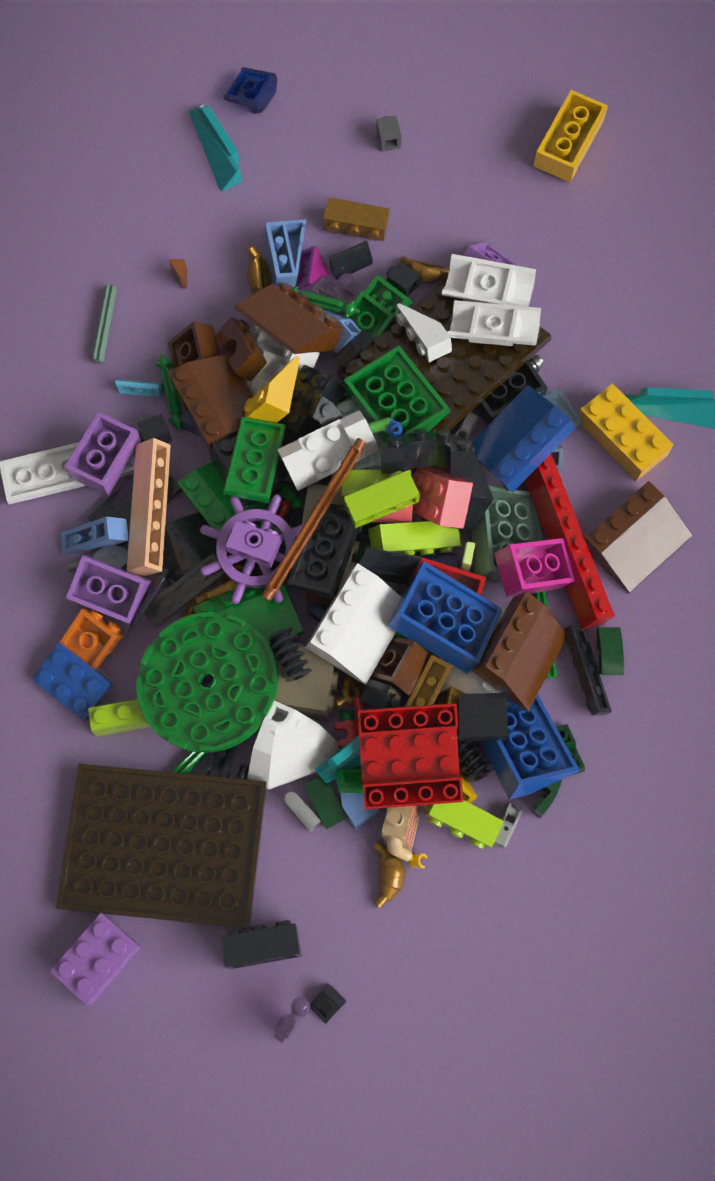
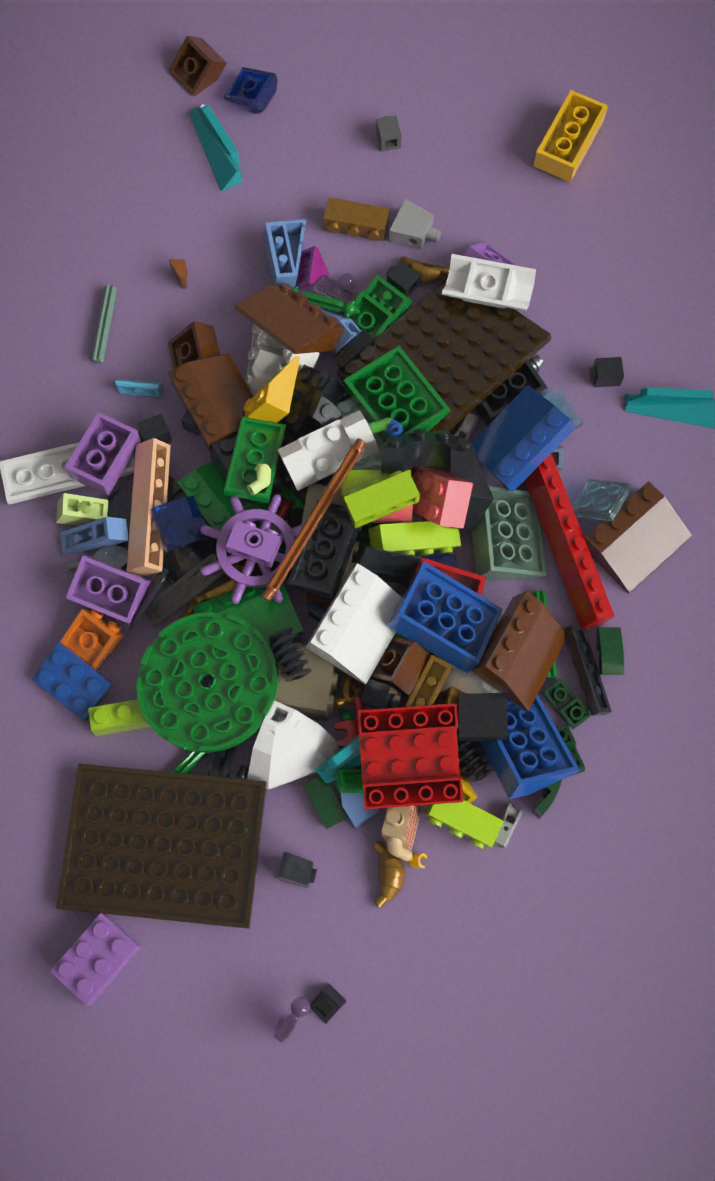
green wheel [155,354,183,431] -> none
reddish brown arch [215,316,267,382] -> none
black brick [221,920,302,970] -> none
pearl gold piece [245,245,271,294] -> none
light grey bar [284,792,321,832] -> none
black slope [329,241,373,280] -> none
white slope [396,303,452,362] -> none
white piece [447,300,541,346] -> none
yellowish green tile [461,542,475,572] -> none
dark pink brick [494,538,576,597] -> none
yellow brick [577,383,674,481] -> none
none -> yellowish green arch [56,493,108,526]
none -> clear blue slope [151,496,210,552]
none -> reddish brown slope [169,36,227,96]
none -> yellowish green arm [247,463,271,495]
none -> black slope [278,852,317,888]
none -> light grey torso [389,199,442,249]
none -> dark green slope [541,678,591,730]
none -> clear light blue plate [572,479,631,521]
none -> black brick [590,357,624,388]

